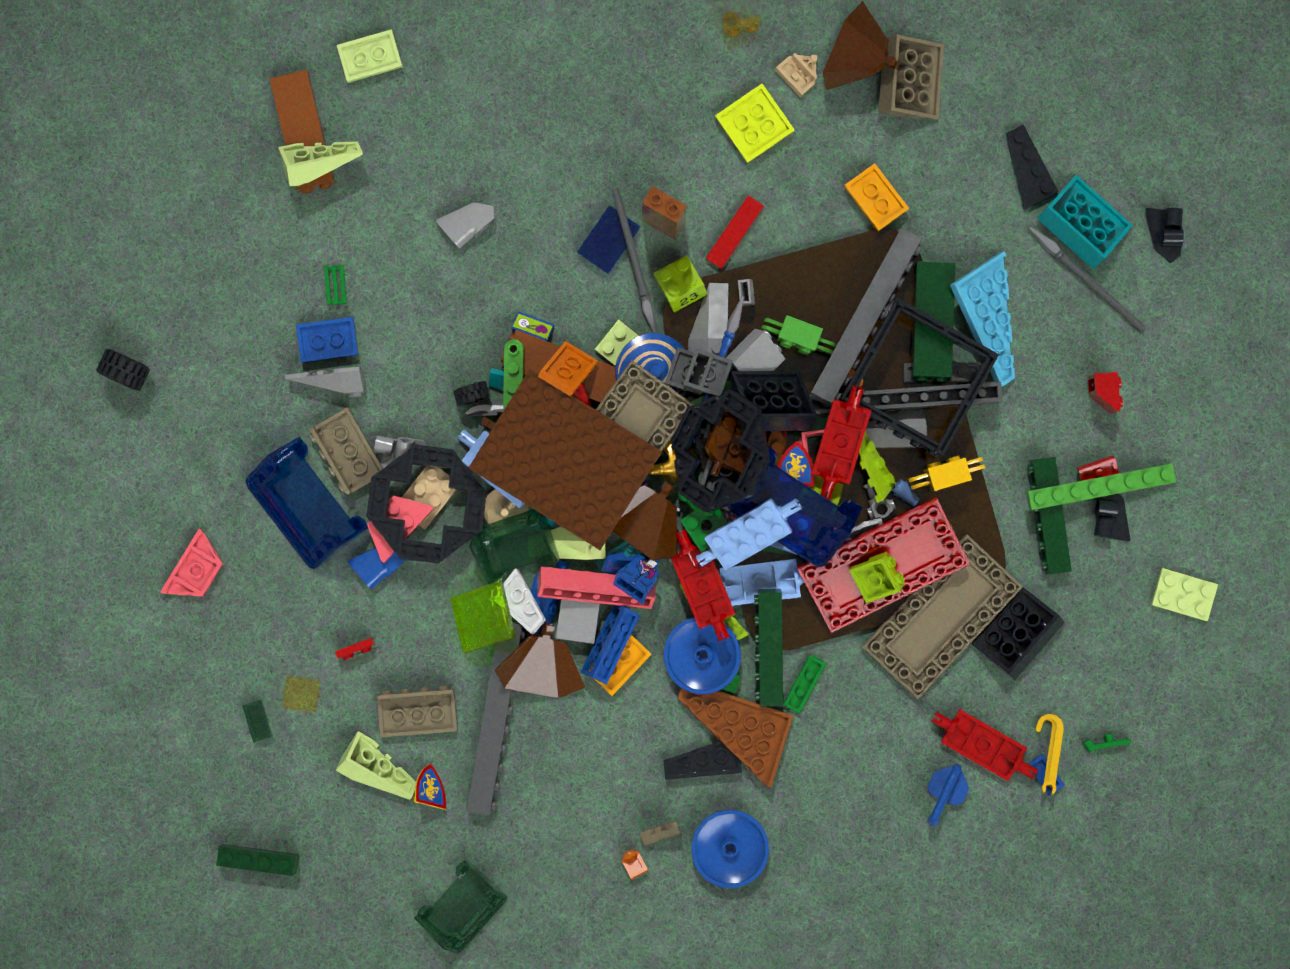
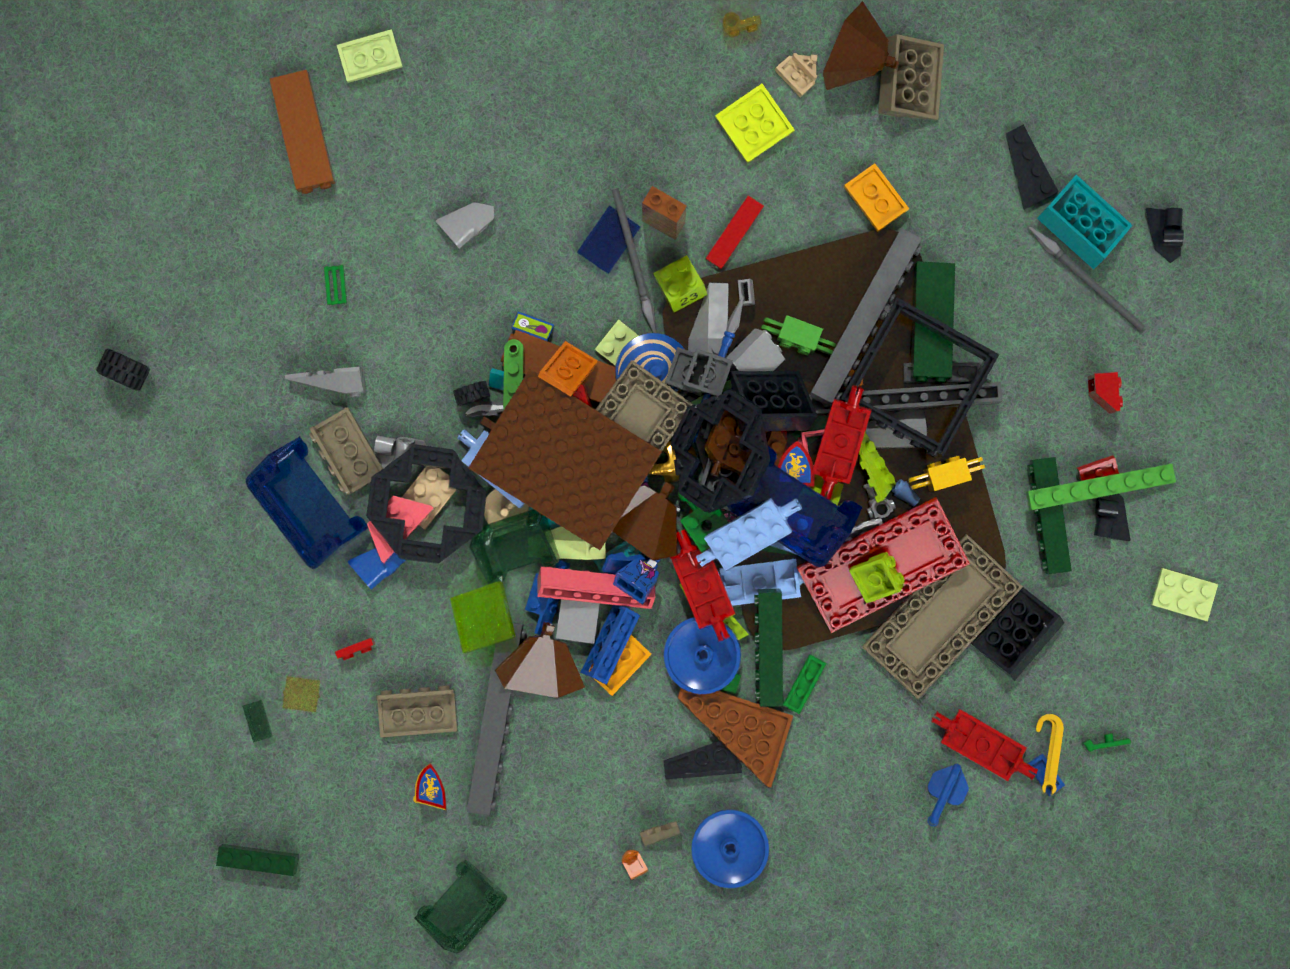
coral wing [161,529,224,597] -> none
yellowish green wedge [278,142,363,186] -> none
blue plate [296,317,359,363] -> none
yellowish green wedge [336,731,416,800] -> none
white wing [492,568,546,635] -> none
medium azure wing [950,252,1015,387] -> none

